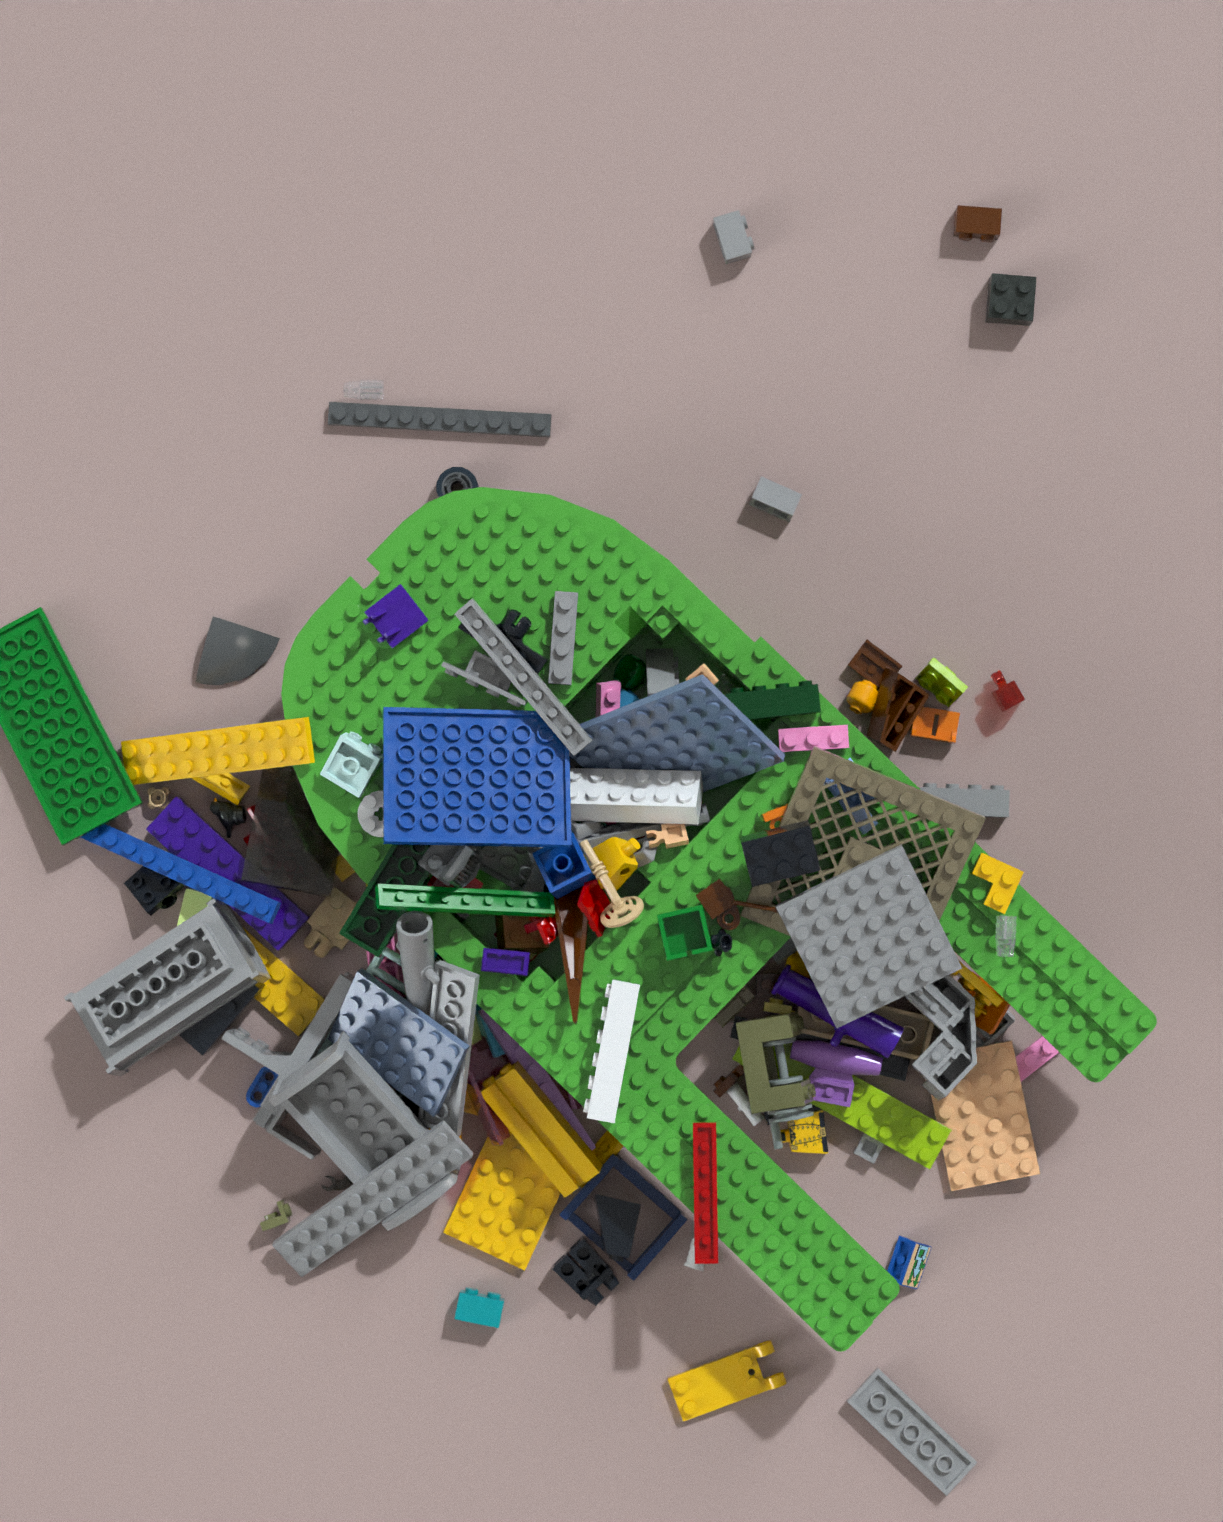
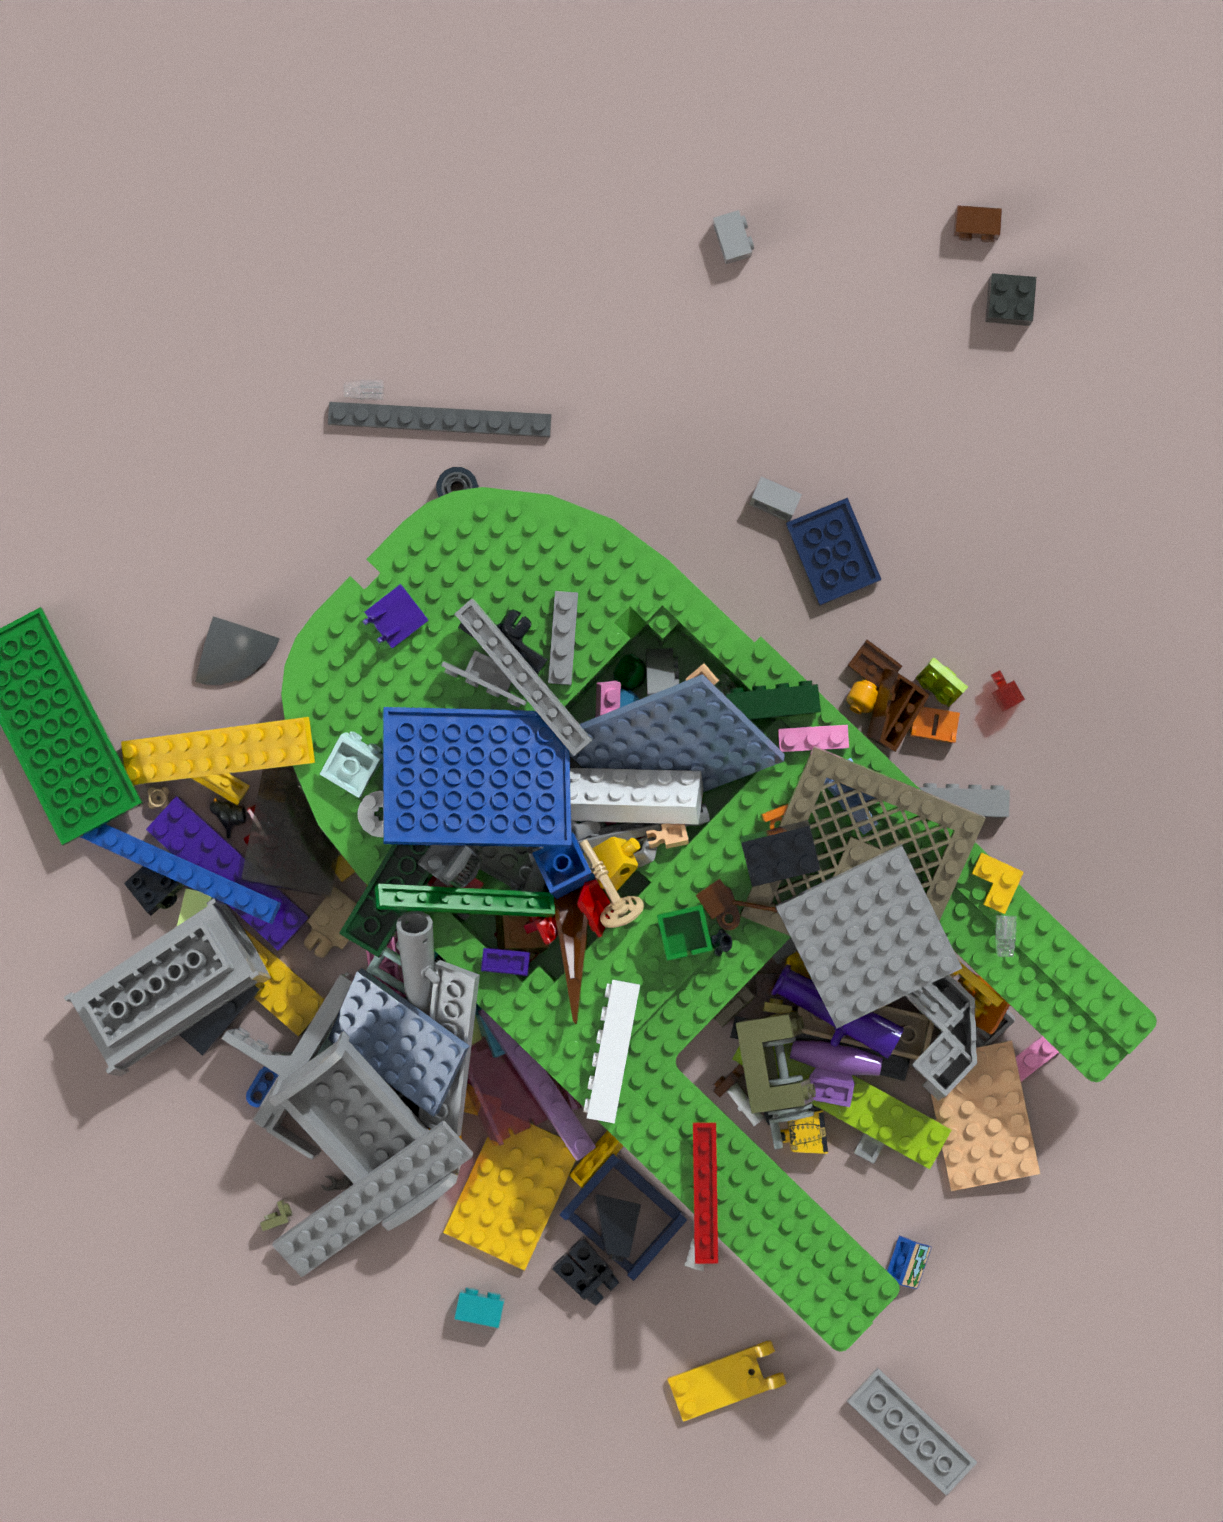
yellow brick [480,1061,603,1197] -> none
none -> dark blue plate [785,497,882,606]

